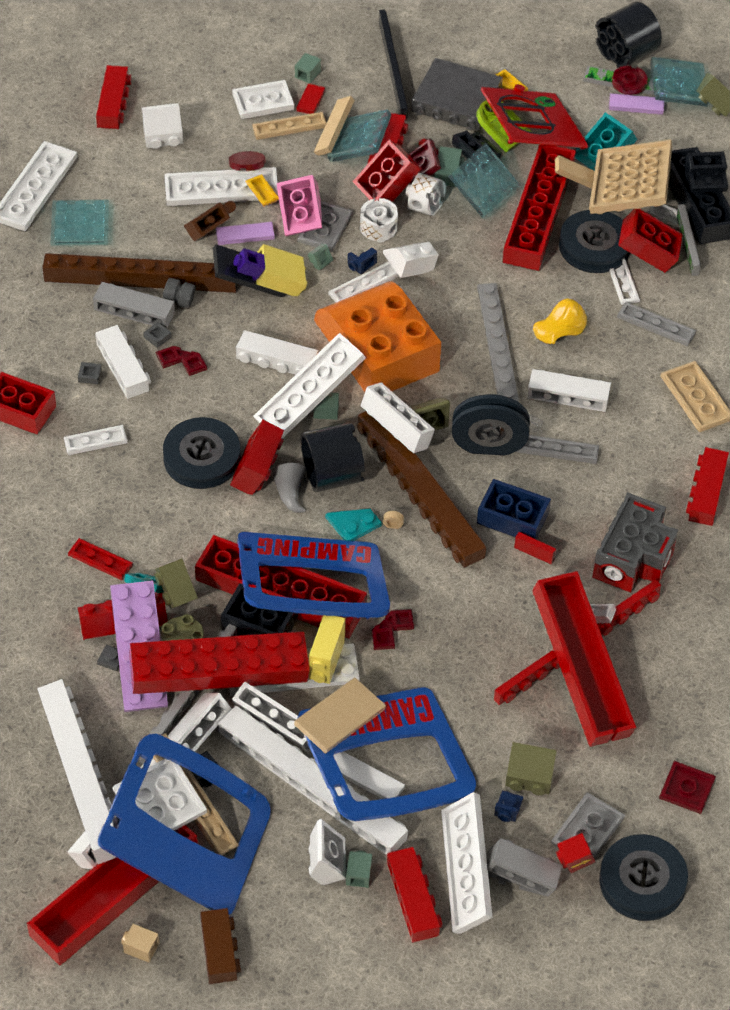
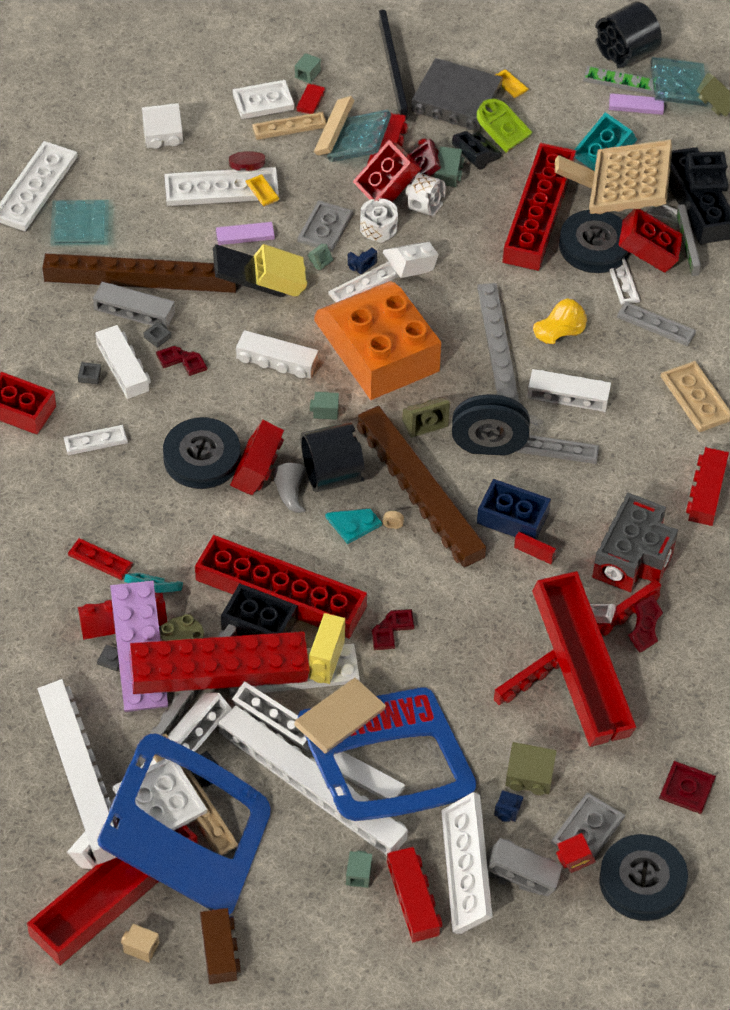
red brick [96,65,132,129] -> none
olive slope [154,559,198,609] -> none
dark grey wheel [163,277,196,309] -> none
reddish brown brick [184,201,236,241] -> none
dark purple brick [233,248,266,281] -> none
blue door [237,532,390,619] -> none
white plate [254,333,366,438] -> none
bright pink slope [276,175,322,236] -> none
white slope [309,819,346,885] -> none
white brick [360,382,435,453] -> none
clear light blue plate [448,143,521,219] -> none
red door [481,84,587,150] -> none
dark red tile [612,65,648,95] -> none
none -> dark red tile [628,595,663,653]

